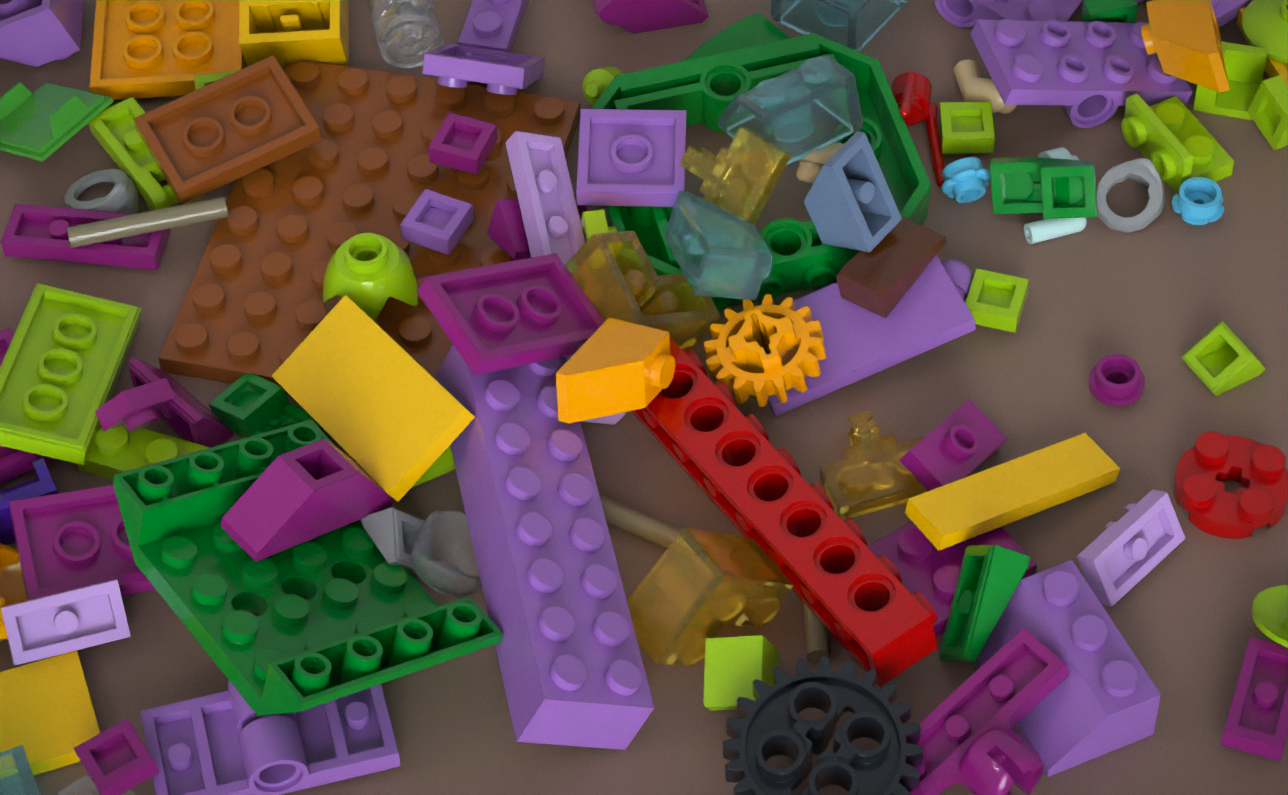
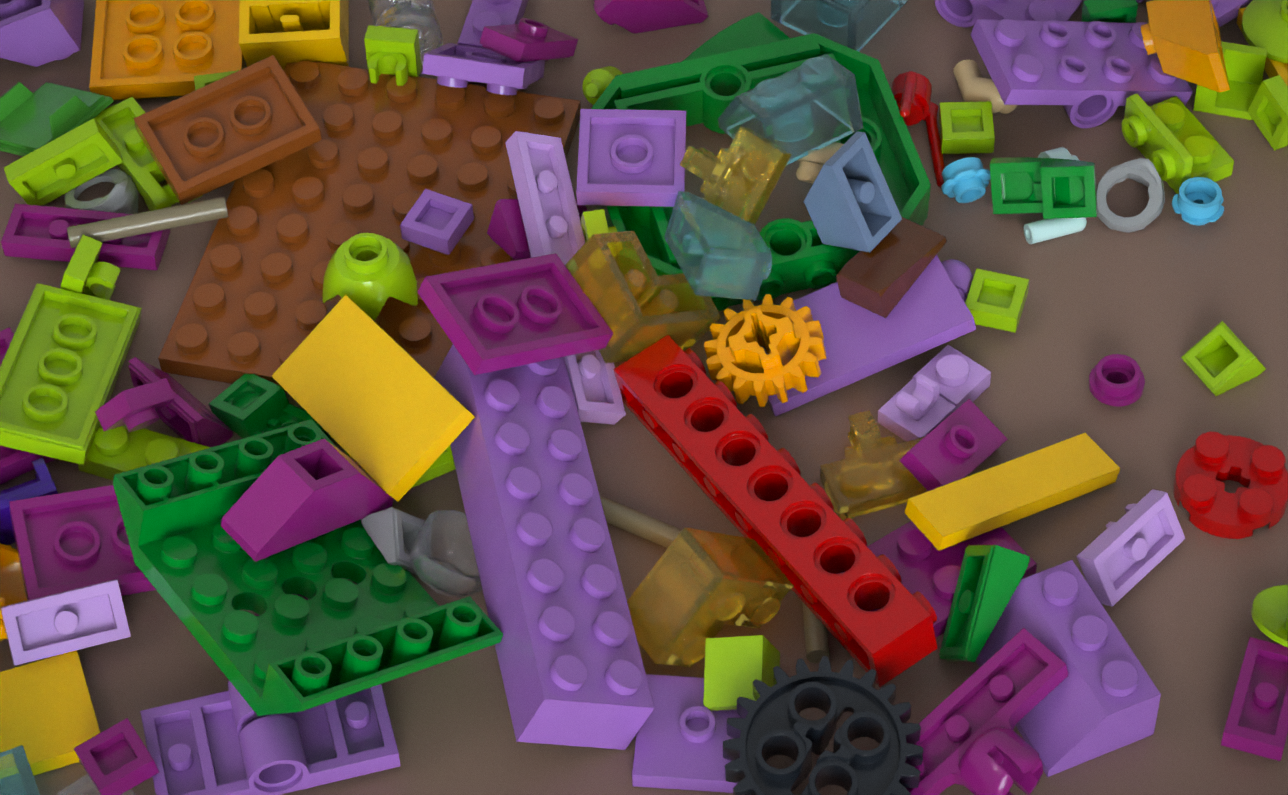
magenta plate [428,112,498,175] -> none
light orange slope [556,317,675,424] -> none
none -> lime plate [3,118,123,206]
none -> lime tile [60,235,121,300]
none -> lime tile [364,25,422,86]
none -> magenta plate [480,18,578,62]
none -> medium lavender plate [632,674,741,793]
none -> lavender plate [877,345,991,446]

